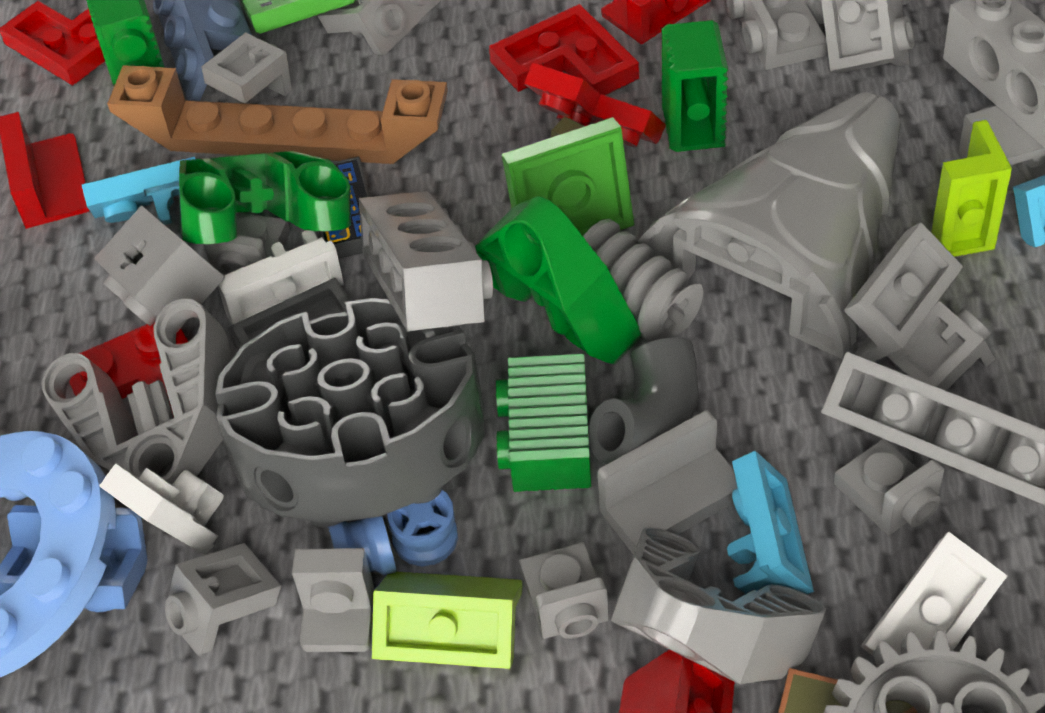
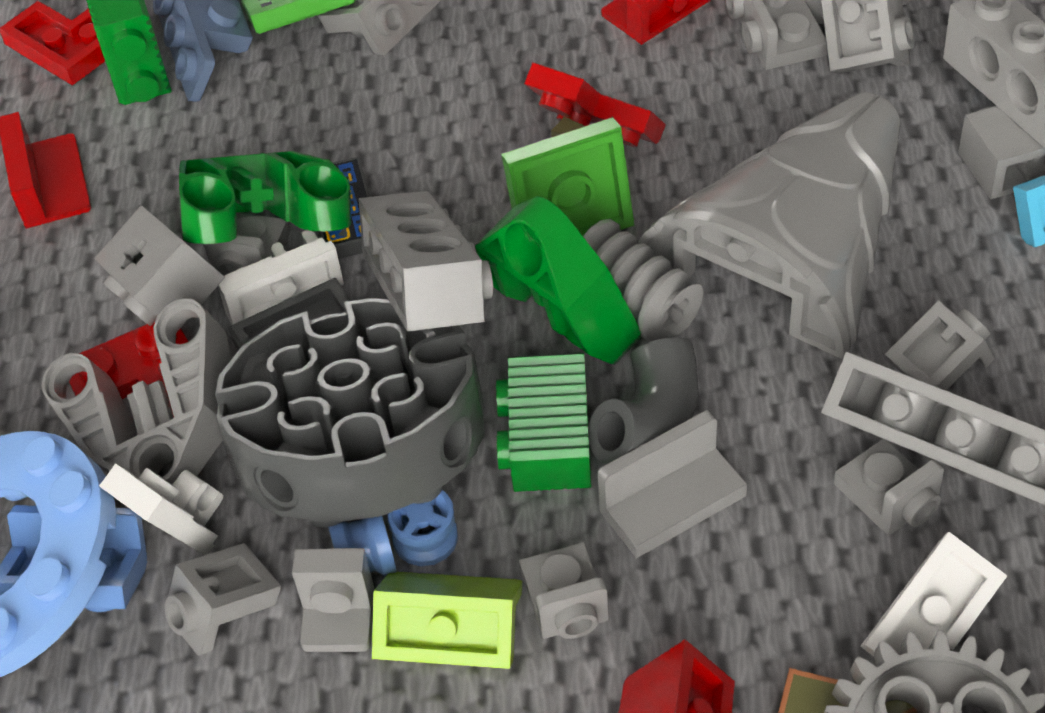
medium azure plate [82,157,196,225] -> none
medium nougat slope [107,65,448,164] -> none
light grey bracket [201,32,292,103] -> none
red plate [489,4,639,95] -> none
light grey connector [611,527,826,684] -> none
green brick [662,20,728,152] -> none
medium azure plate [727,451,814,594] -> none
light grey panel [844,222,963,362] -> none
lime panel [931,120,1012,257] -> none

